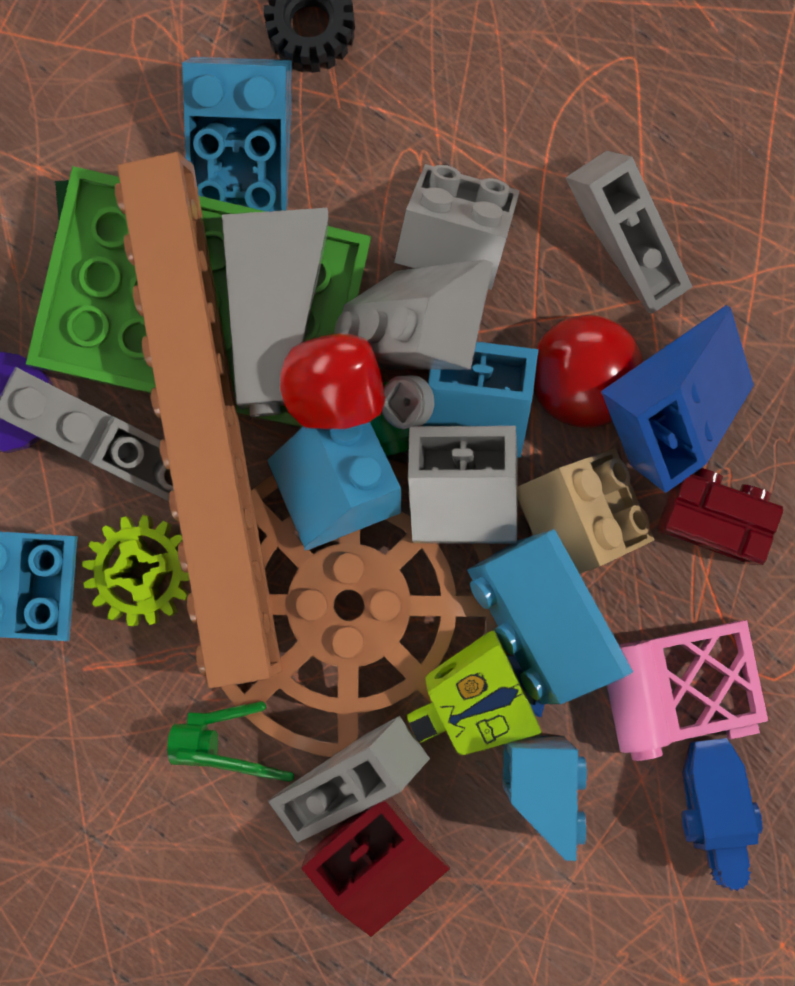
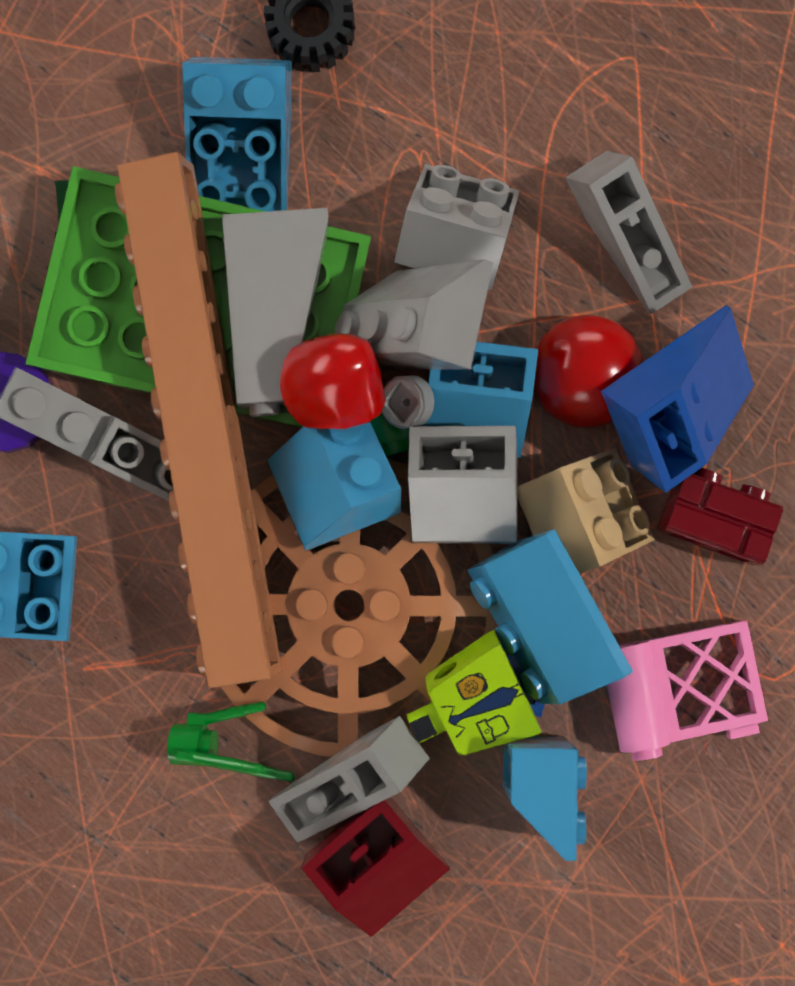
lime gear [82,515,190,626] -> none
blue hinge [682,738,763,891] -> none

